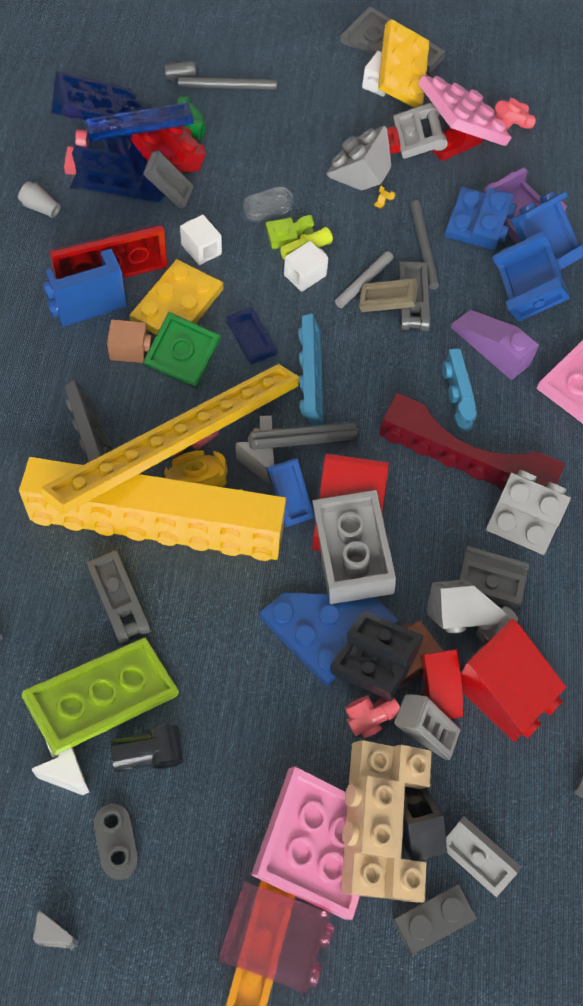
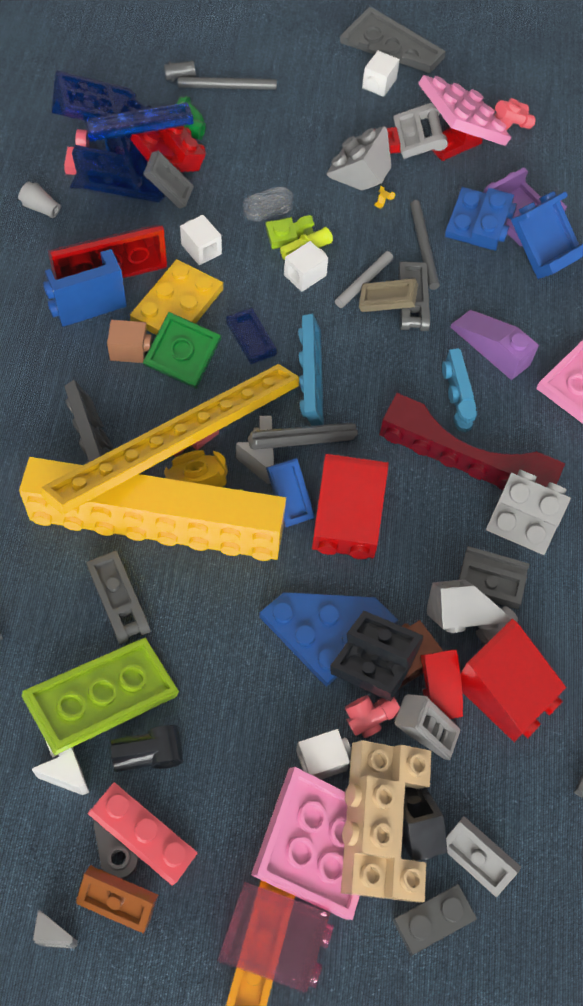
light grey slope [312,490,396,604] -> none
yellow plate [378,19,429,108] -> none
blue panel [492,232,570,322] -> none
none -> dark orange plate [75,865,158,934]
none -> coral plate [88,782,198,886]
none -> white brick [296,729,351,780]

